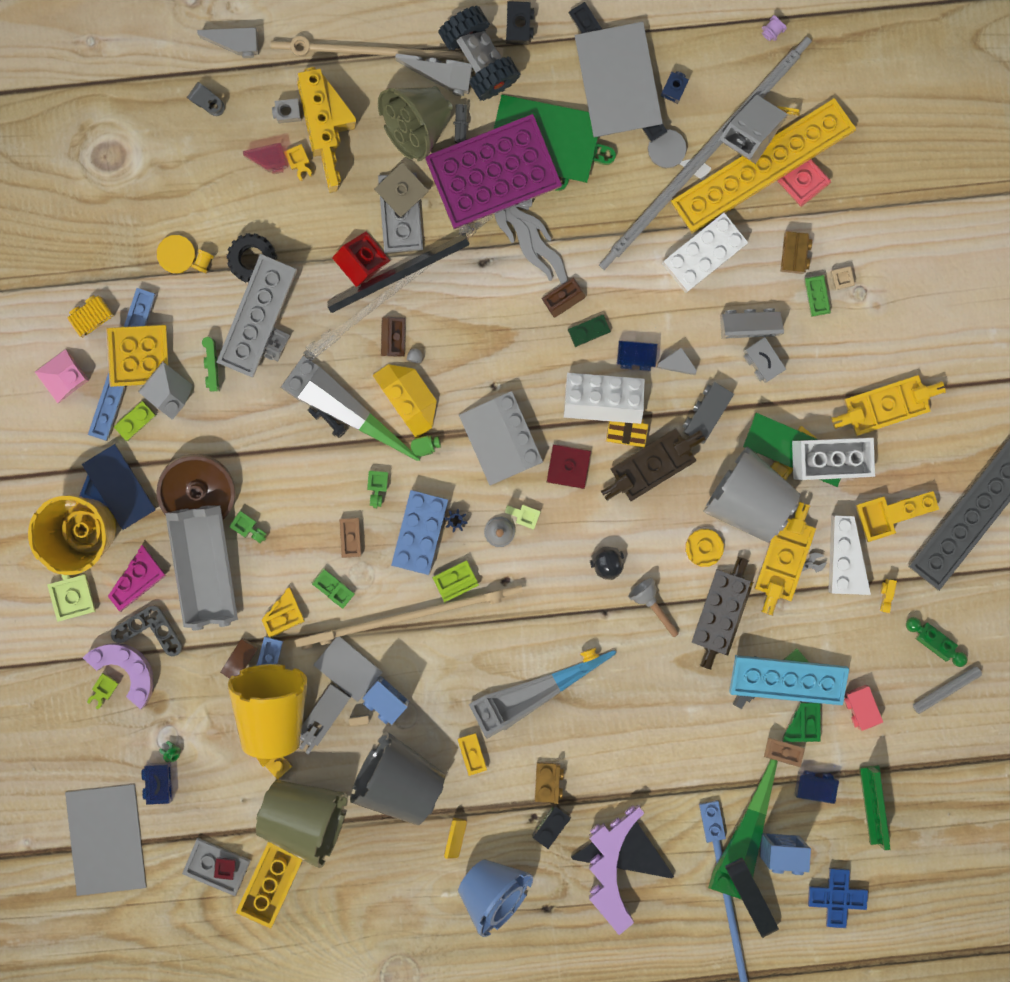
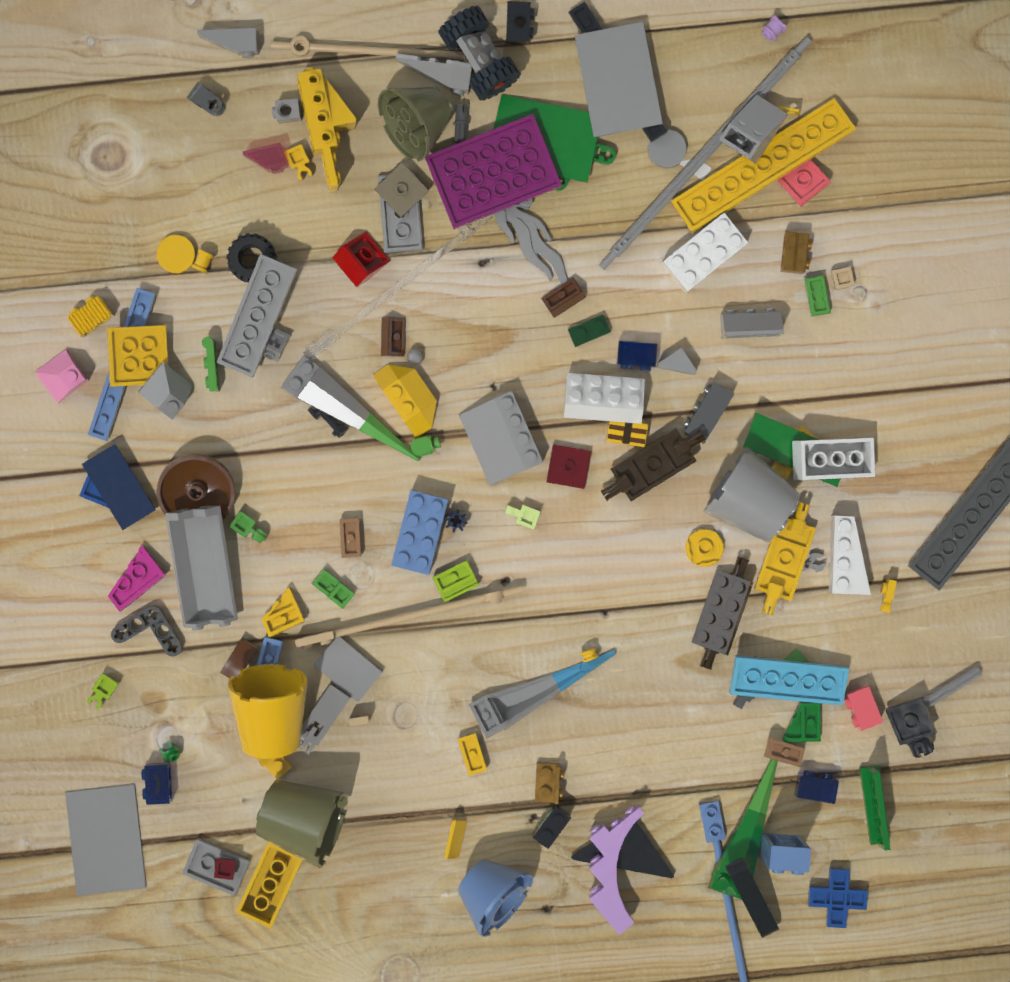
yellow cone [28,495,116,575] -> none
yellowish green plate [47,574,96,622] -> none
lavender brick [83,643,154,710] -> none
lime plate [114,401,156,441] -> none
black tile [327,233,470,313] -> none
dark grey cone [350,732,445,825] -> none
medium blue brick [362,676,410,725] -> none
bright green plate [367,471,388,509] -> none
light grey piece [484,517,515,547] -> none
black cap [589,547,624,580] -> none
light grey piece [628,578,679,637] -> none
dark blue brick [661,71,689,104] -> none
light grey brick [743,337,786,383] -> none
yellow plate [831,375,946,436] -> none
yellow plate [855,491,939,542] -> none
green plate [906,617,968,667] -> none
none -> black plate [885,697,937,758]

